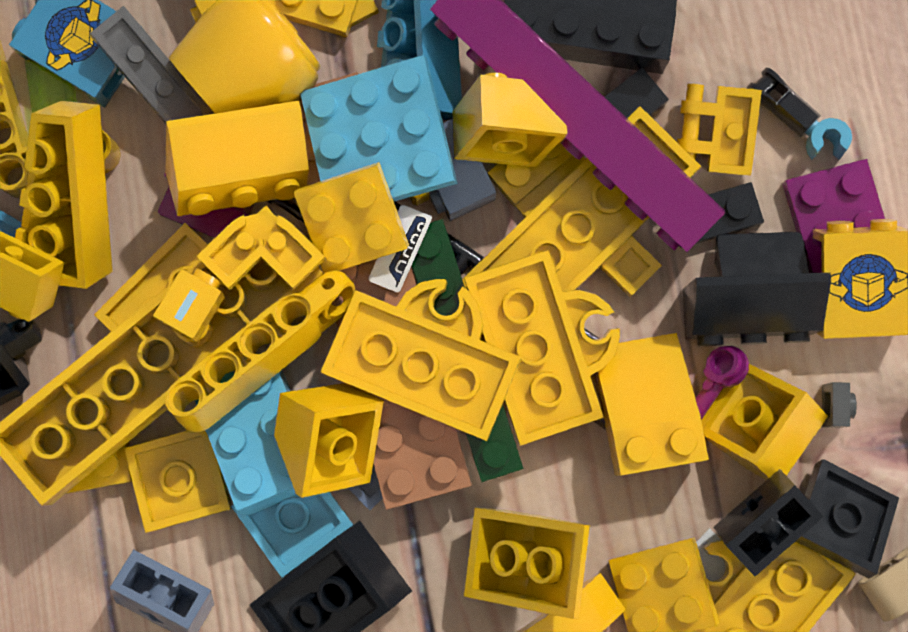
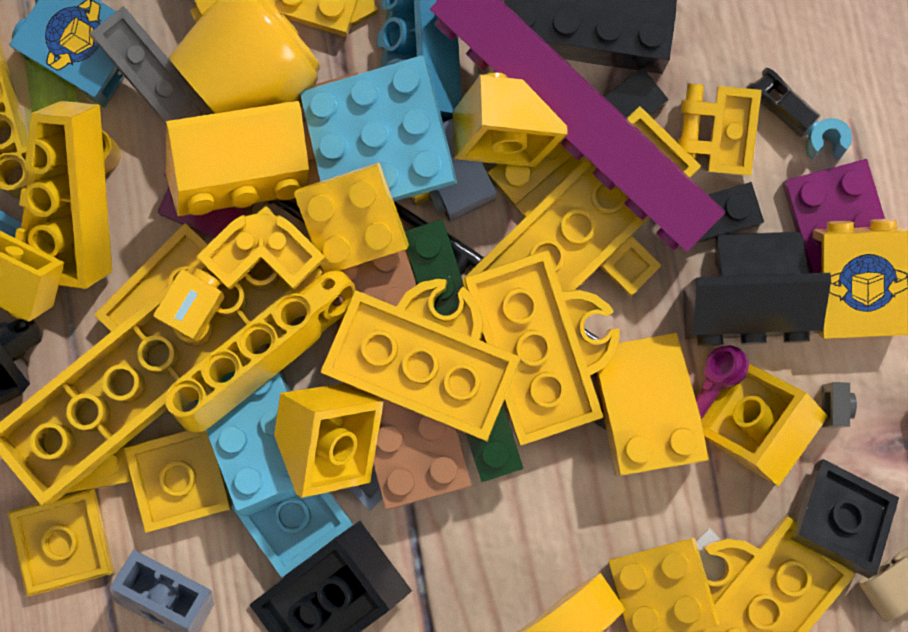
white sticker [369,205,432,293] -> none
yellow slope [464,508,590,619] -> none
black brick [713,469,824,576] -> none
none -> yellow tile [7,489,115,597]

